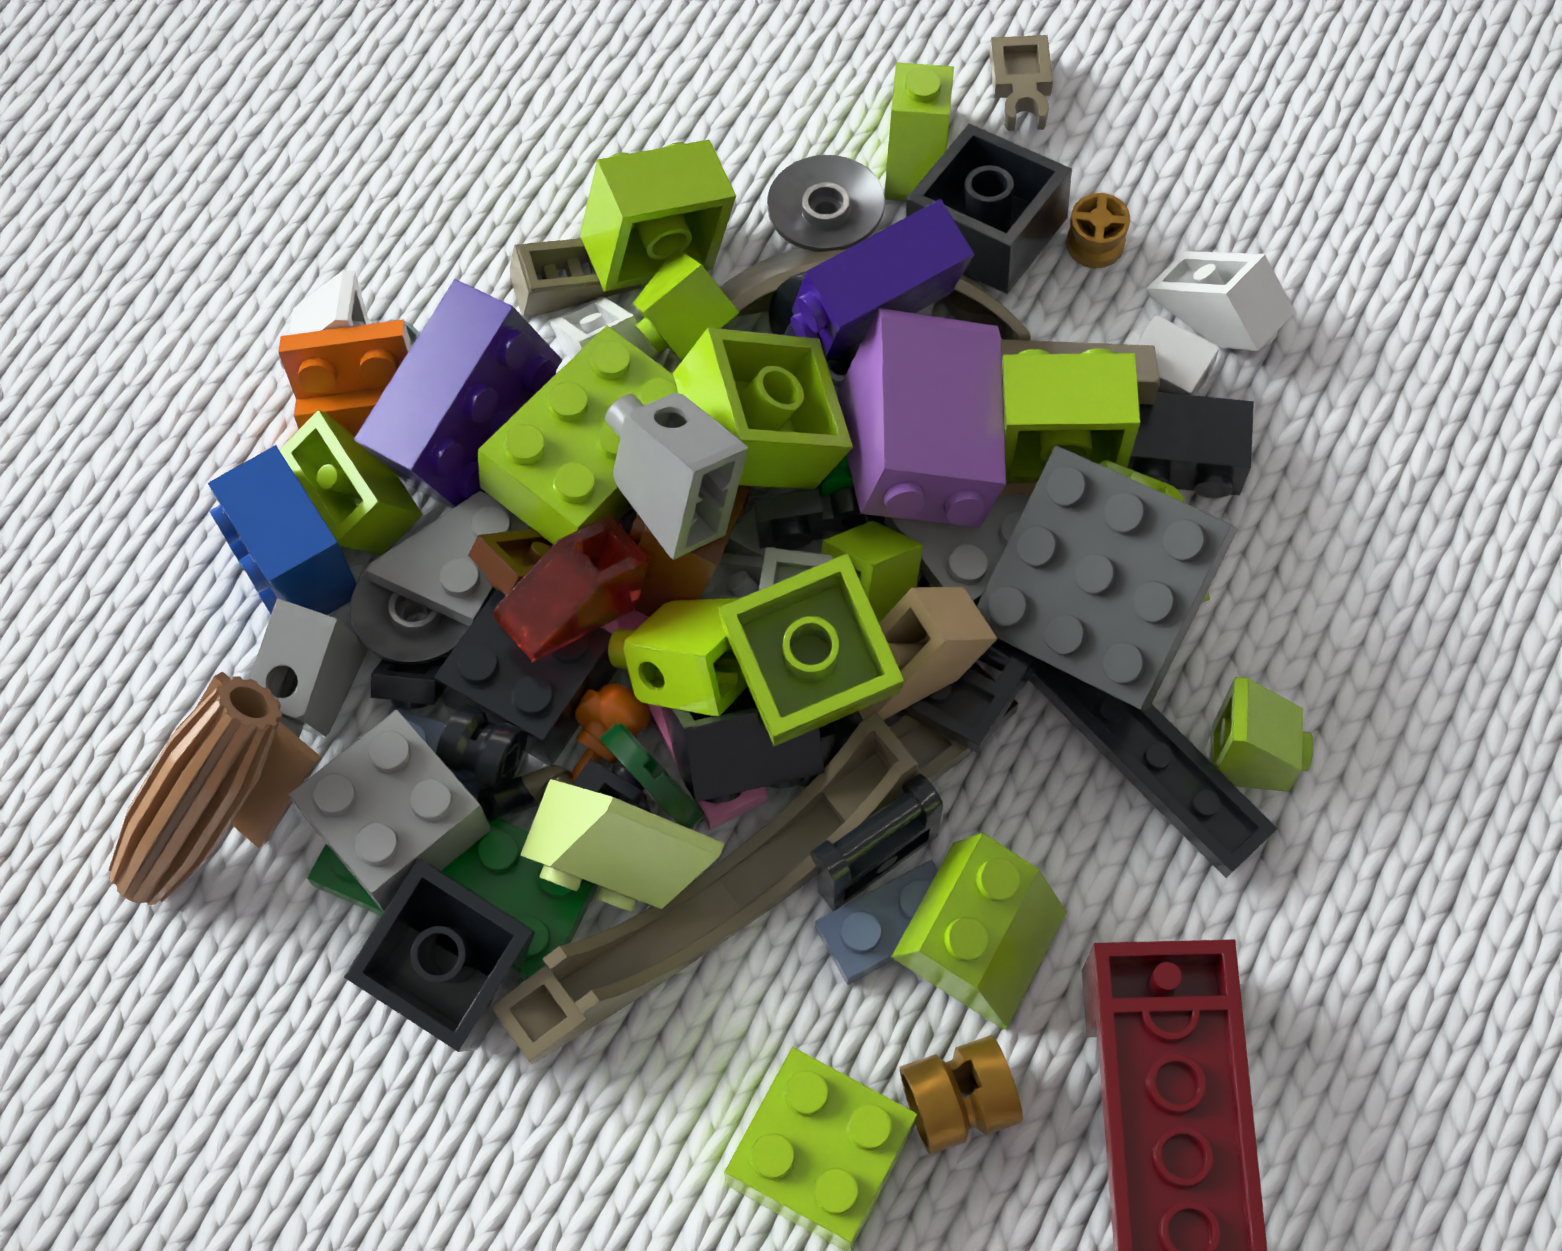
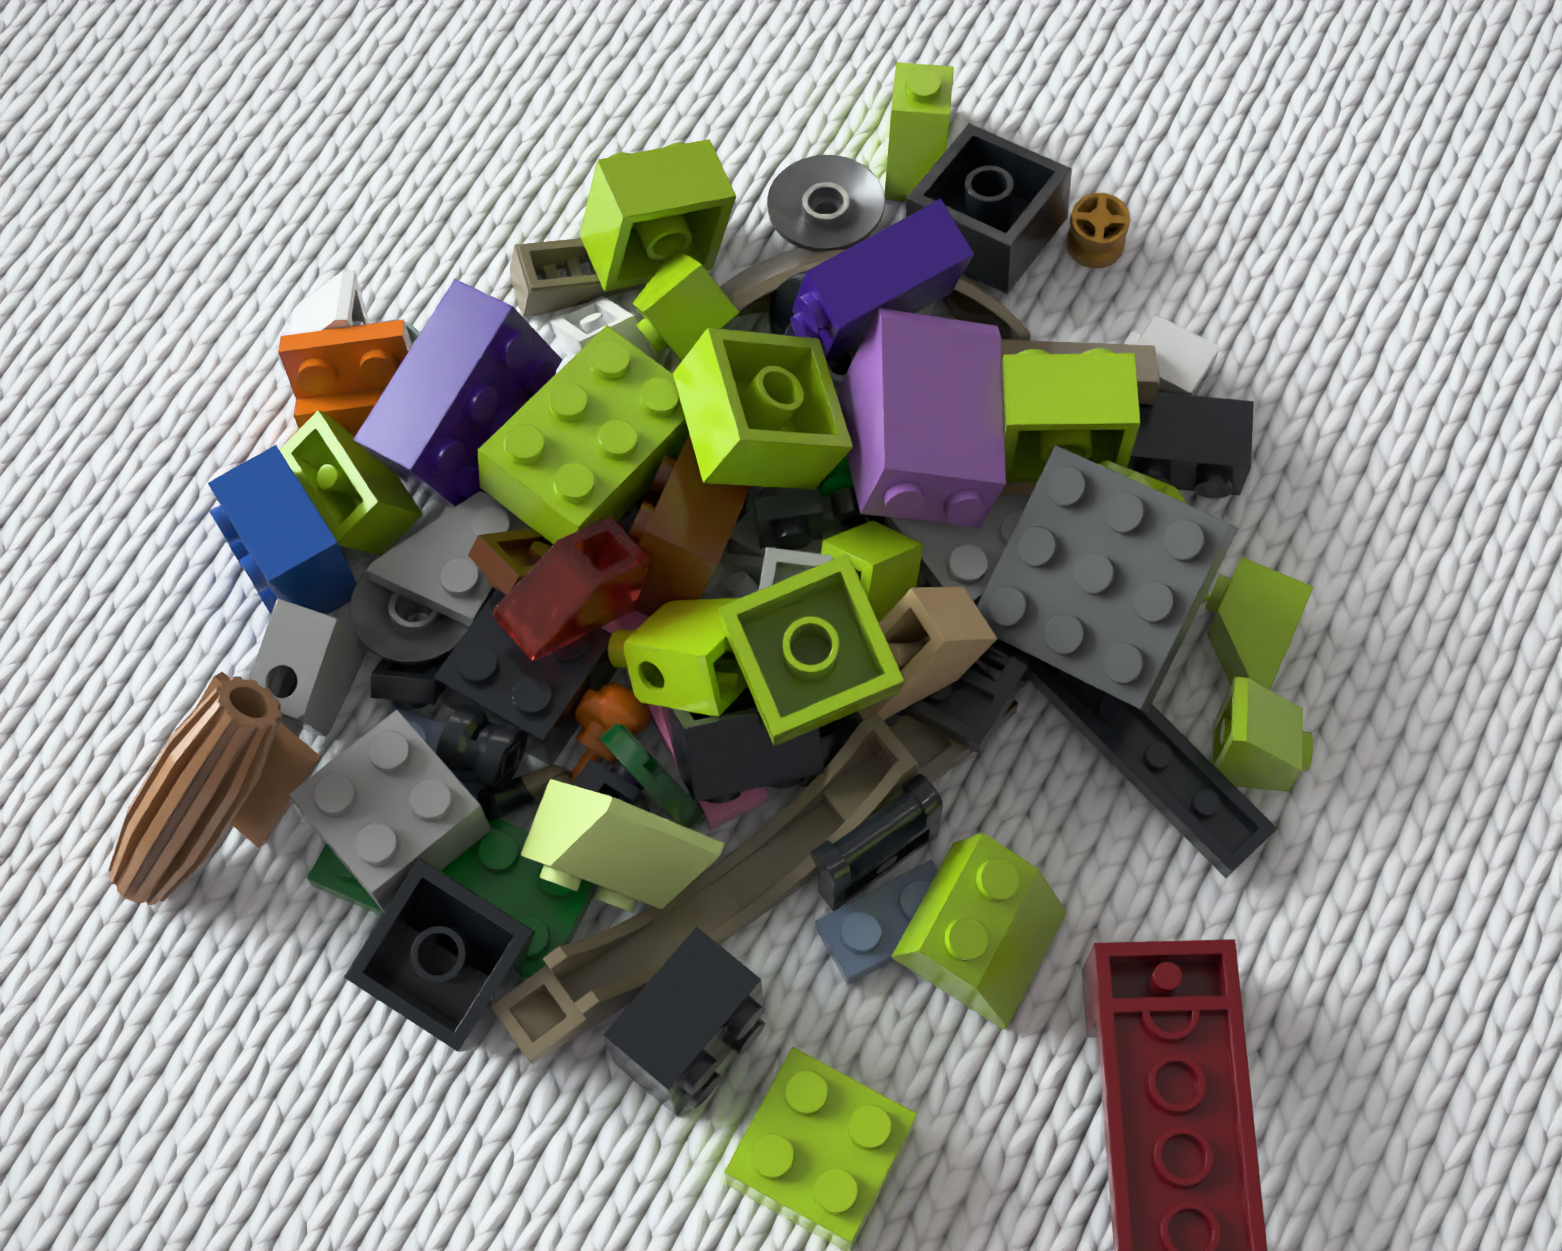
light grey torso [605,393,748,560] -> none
pearl gold wheel [899,1035,1023,1155] -> none
dark tan plate [989,35,1053,131] -> none
white slope [1146,251,1296,351] -> none
none -> black brick [603,926,766,1116]
none -> lime slope [1204,557,1314,690]

